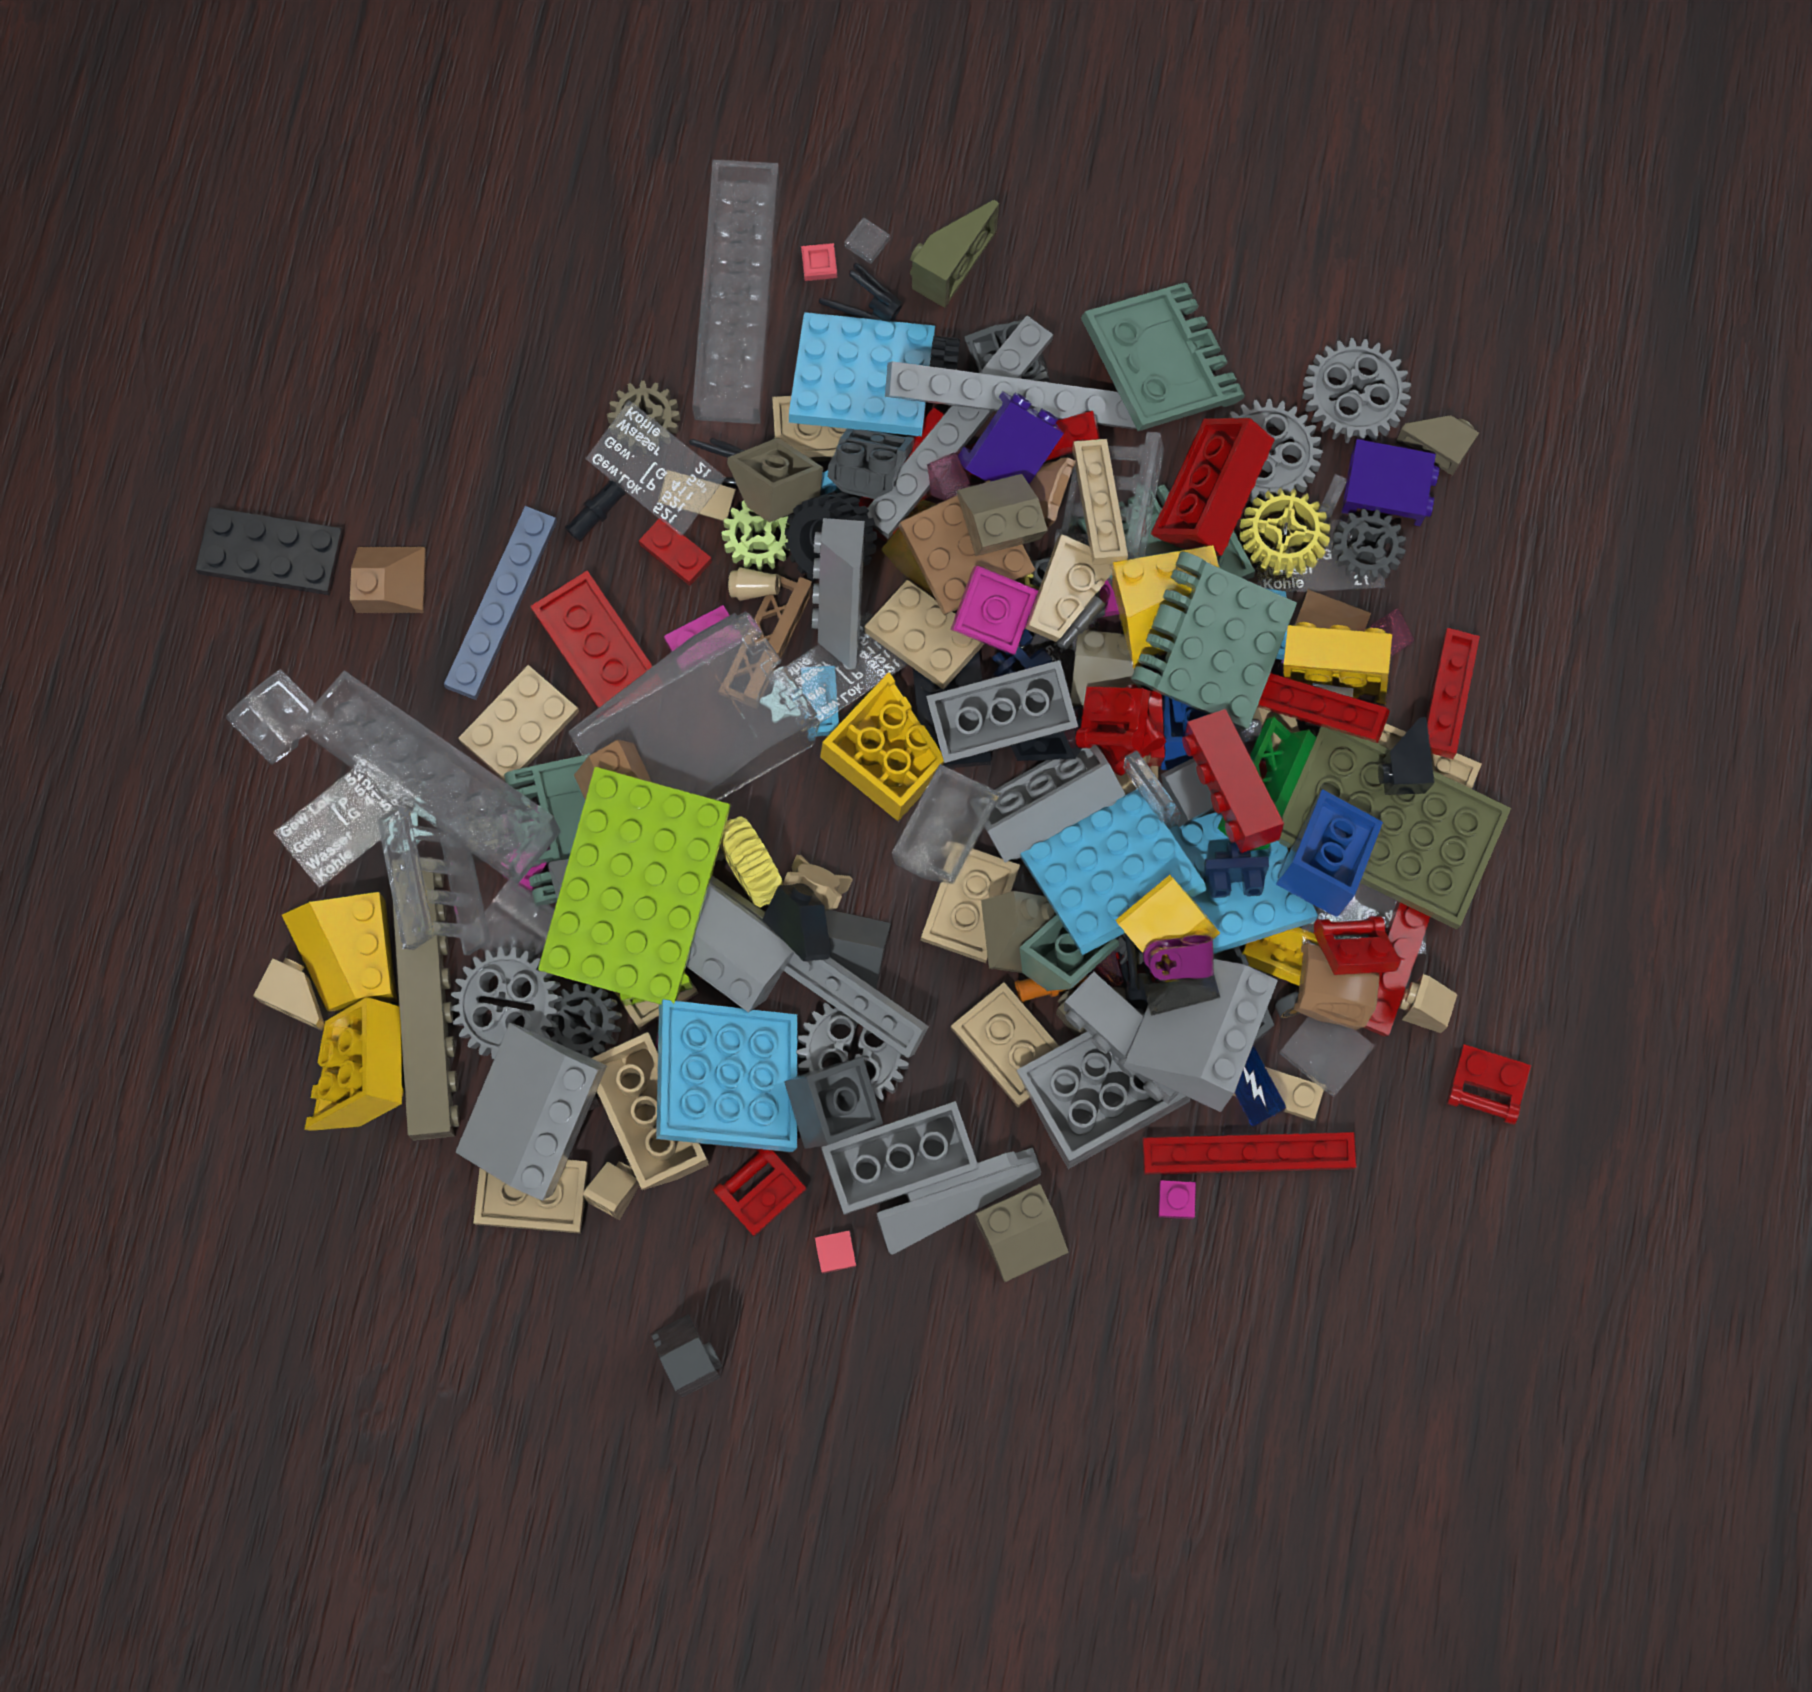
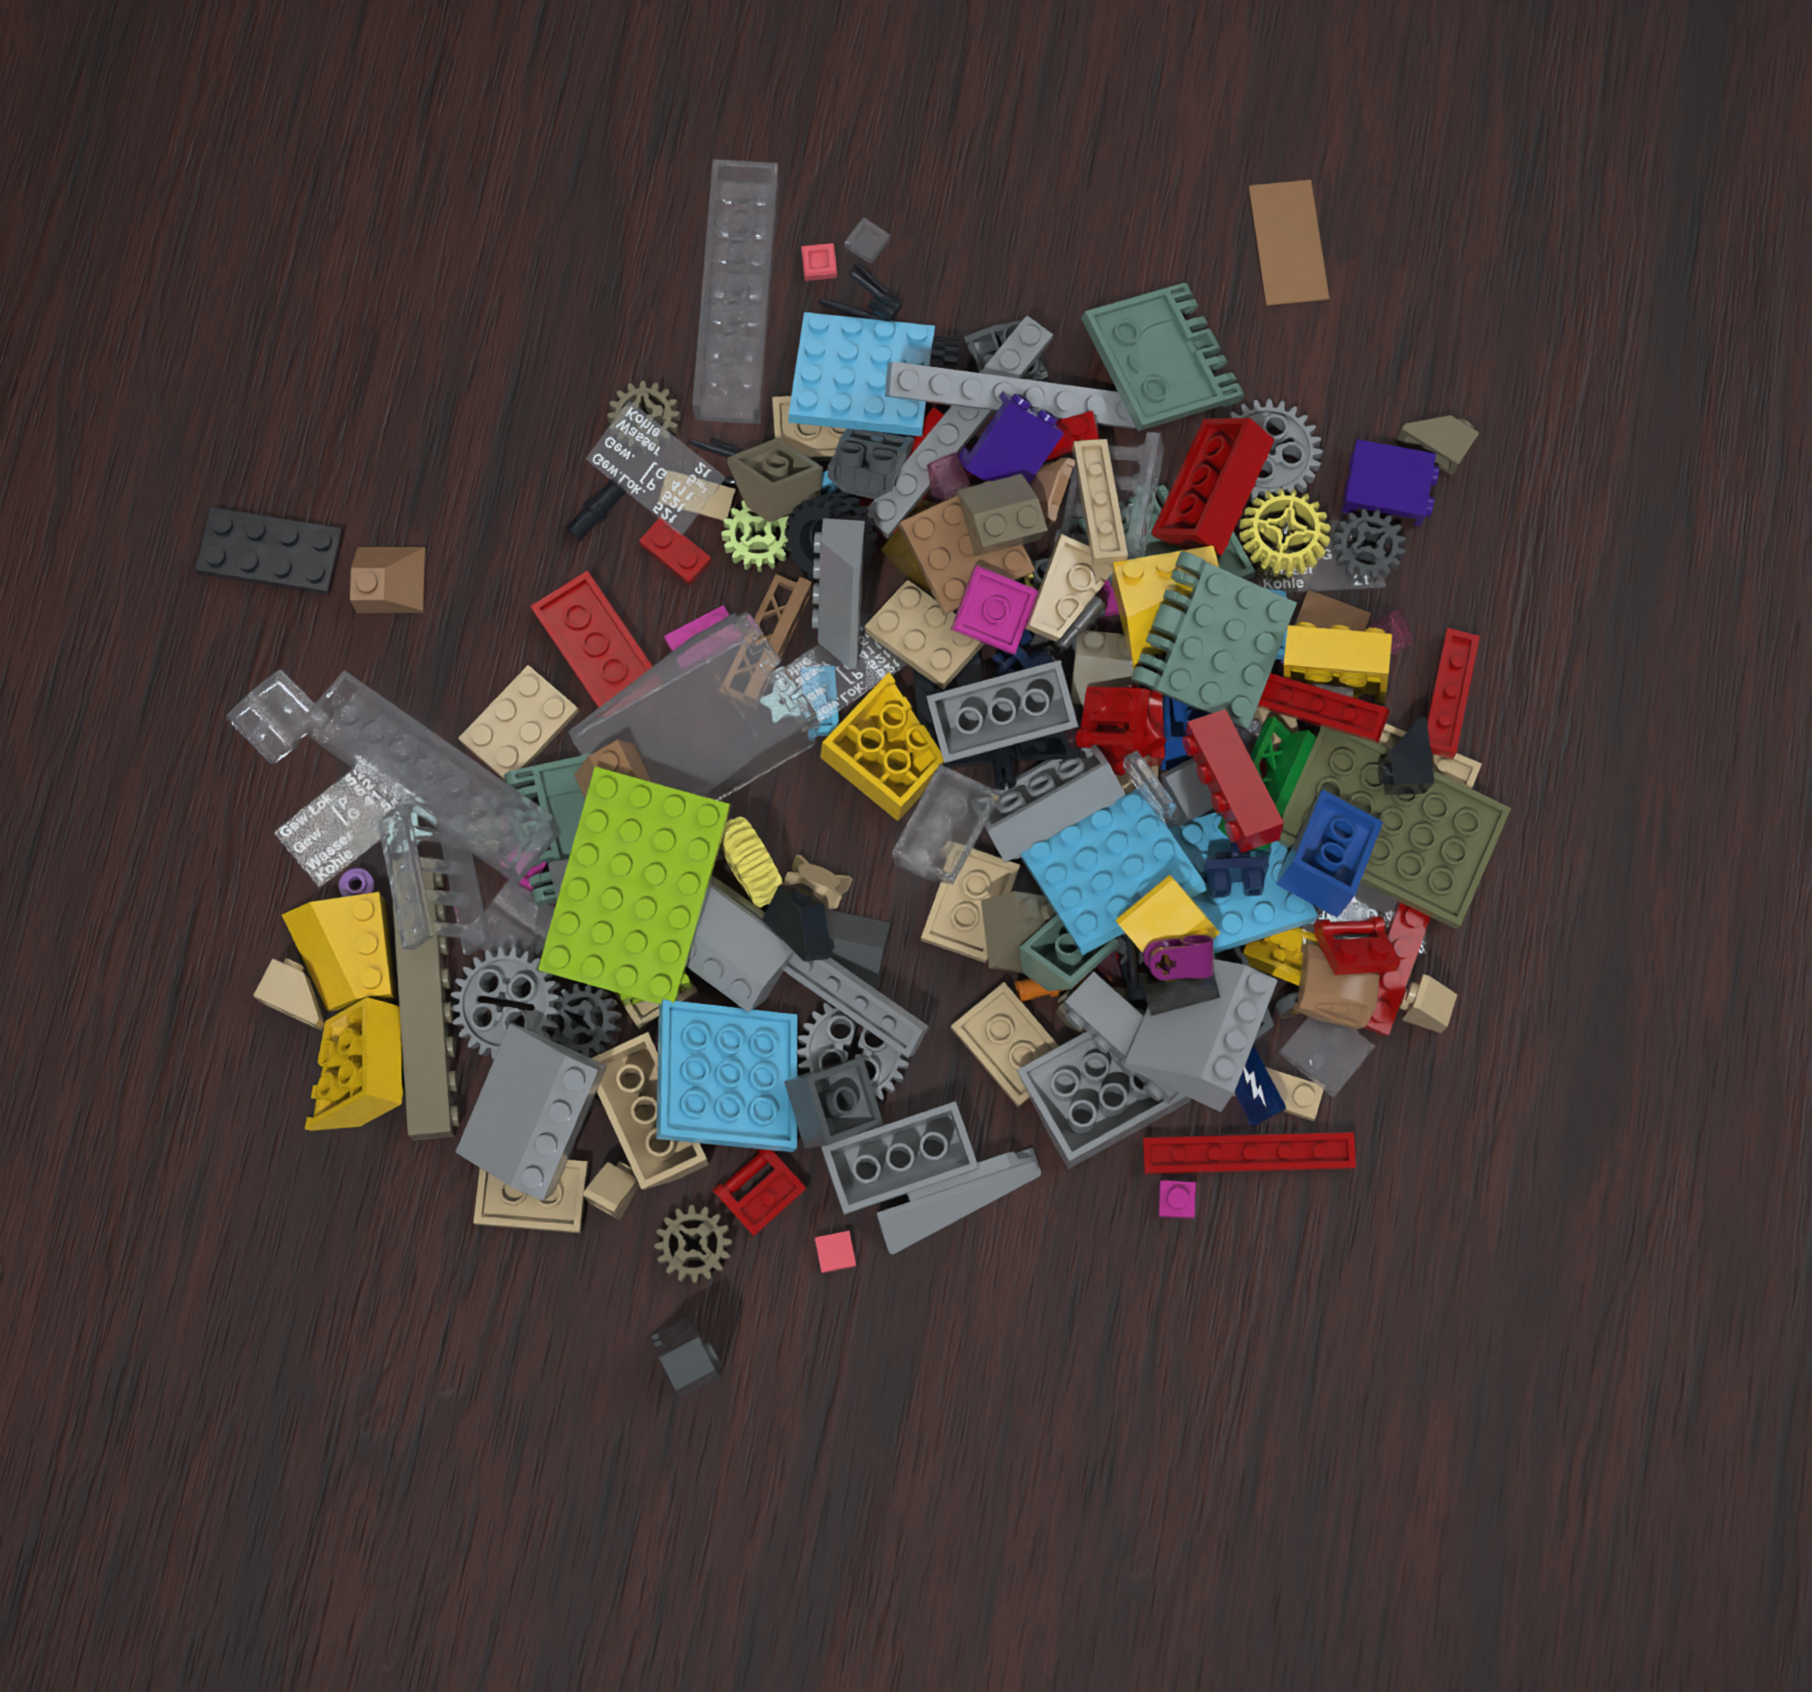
sand blue plate [444,506,557,700] -> none
tan cone [729,567,780,601] -> none
olive slope [910,200,999,308] -> none
dark tan slope [974,1184,1069,1283] -> none
light grey gear [1302,338,1411,443] -> none
clear tile [1319,474,1347,519] -> none
red plate [1446,1044,1531,1125] -> none
none -> medium lavender plate [339,868,374,897]
none -> dark tan gear [654,1205,732,1284]
none -> black pin [988,746,1017,790]
none -> medium nougat piece [1249,180,1329,306]

